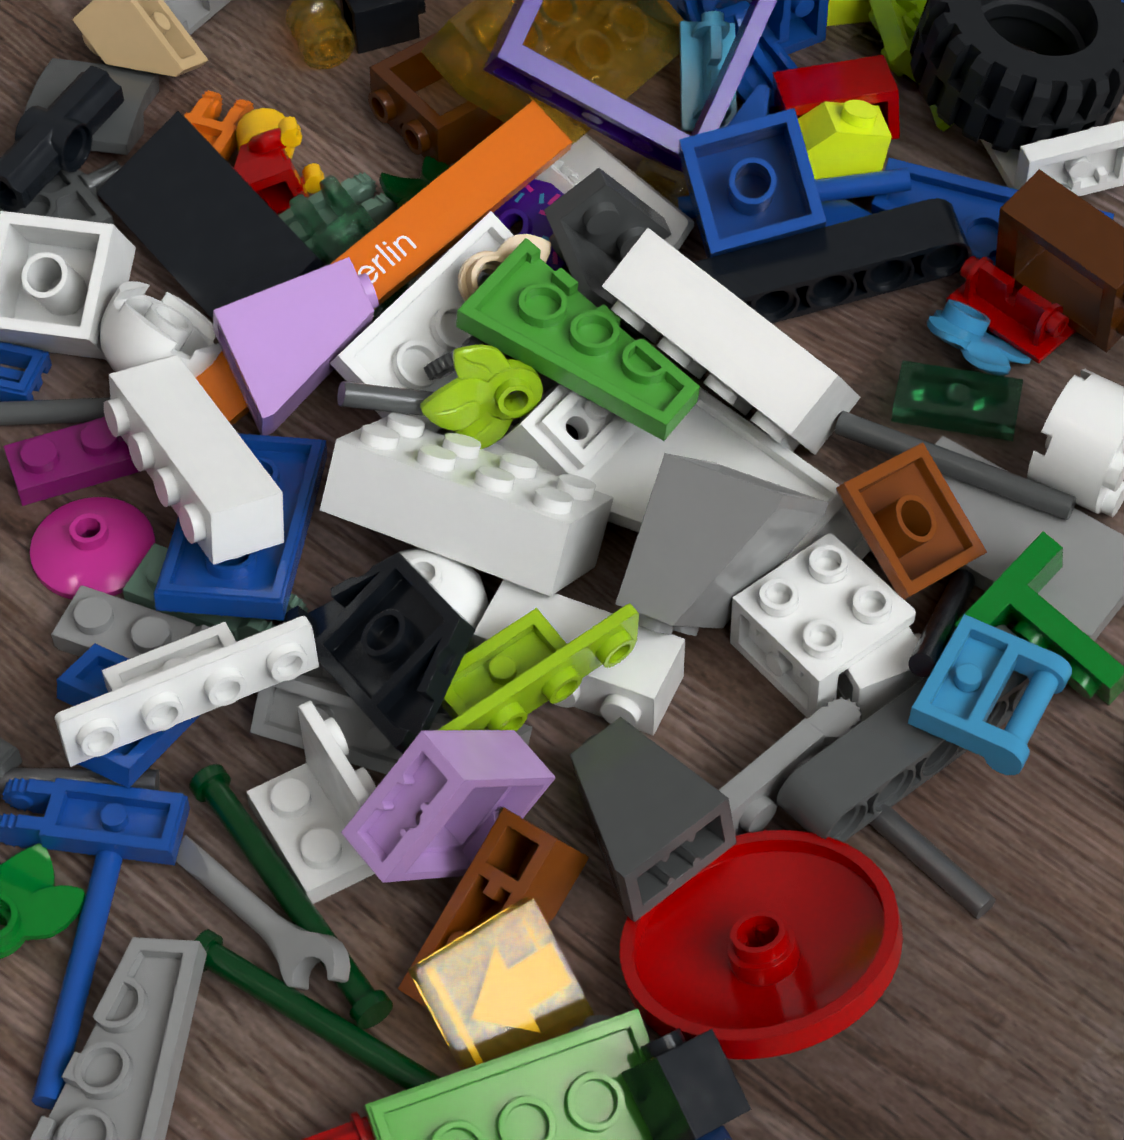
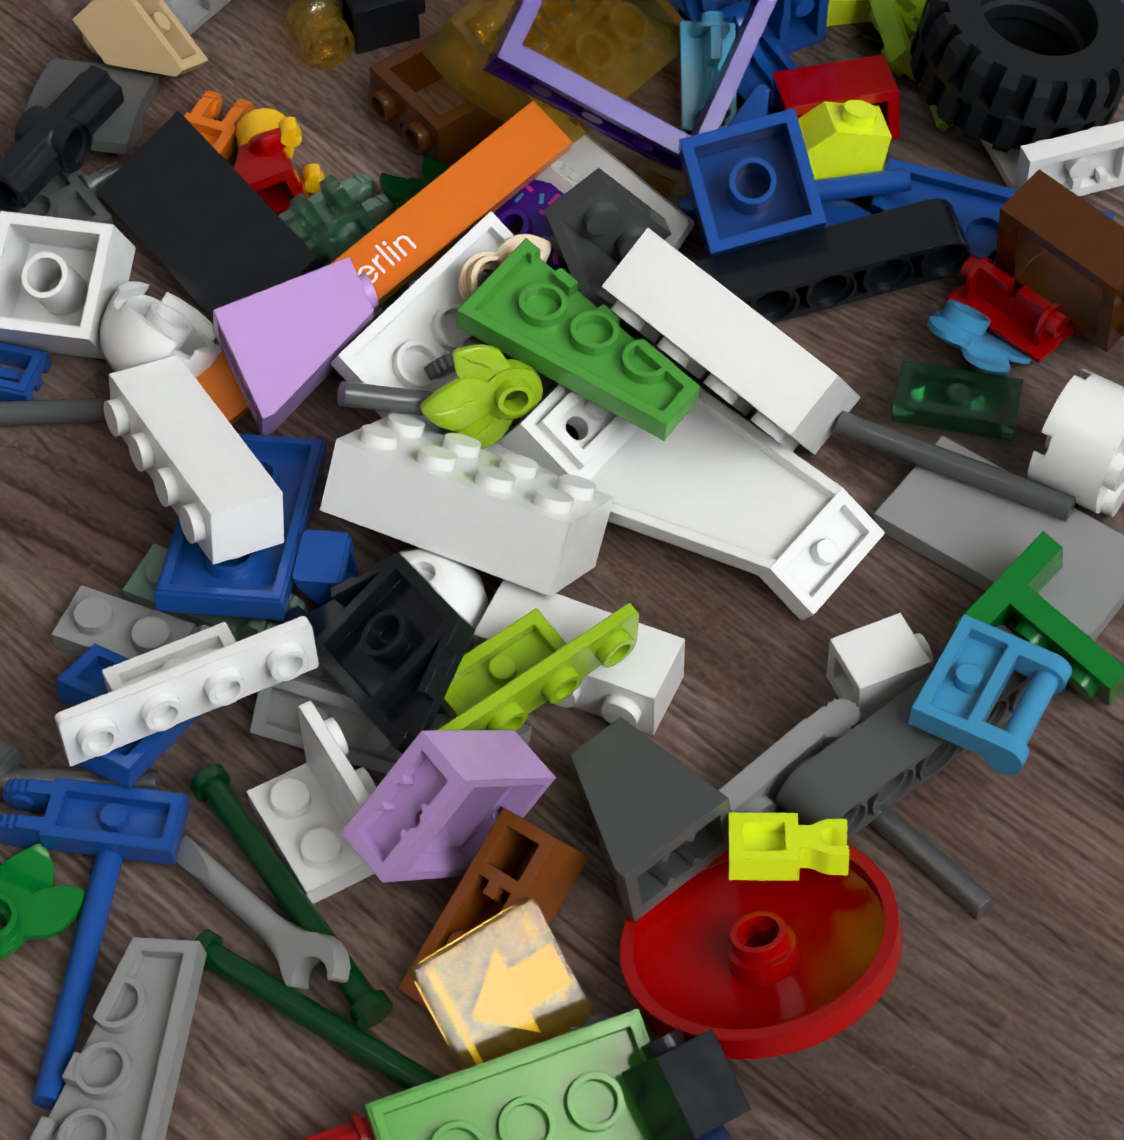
magenta plate [3,417,140,506] -> none
dark pink dish [30,497,156,599] -> none
light grey slope [615,453,828,636] -> none
white bracket [730,534,916,718] -> none
dark orange slope [836,442,987,600] -> none
black bar [908,569,975,677] -> none
none -> blue slope [292,530,359,607]
none -> neon yellow plate [728,812,849,881]

